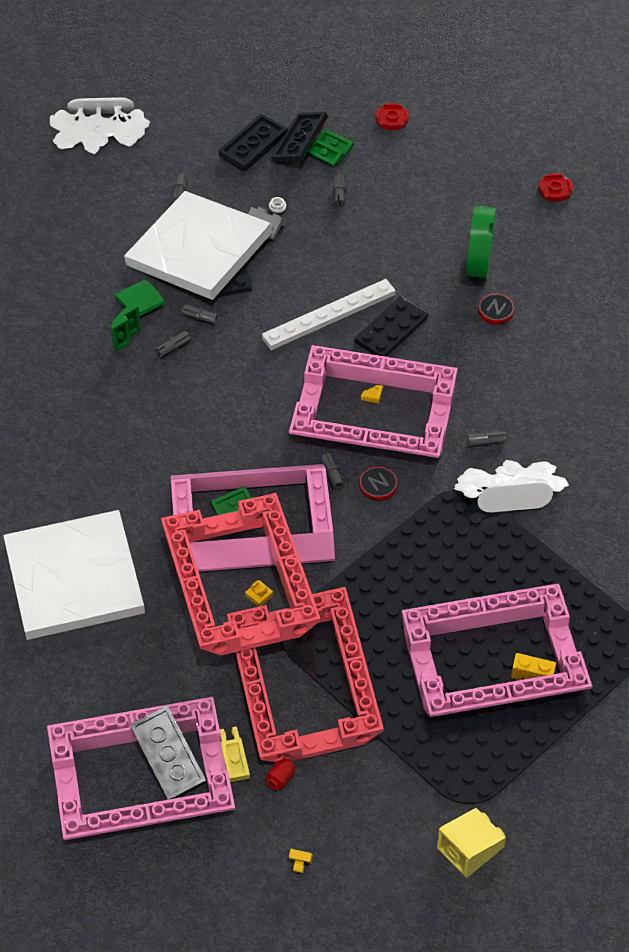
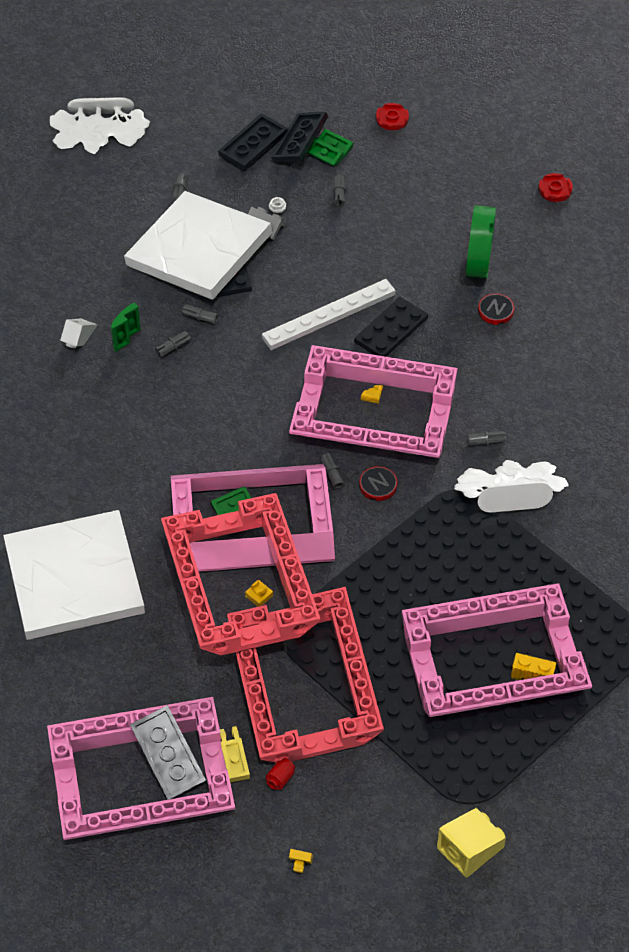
green slope [115,280,165,316] -> none
none -> white slope [60,319,97,348]

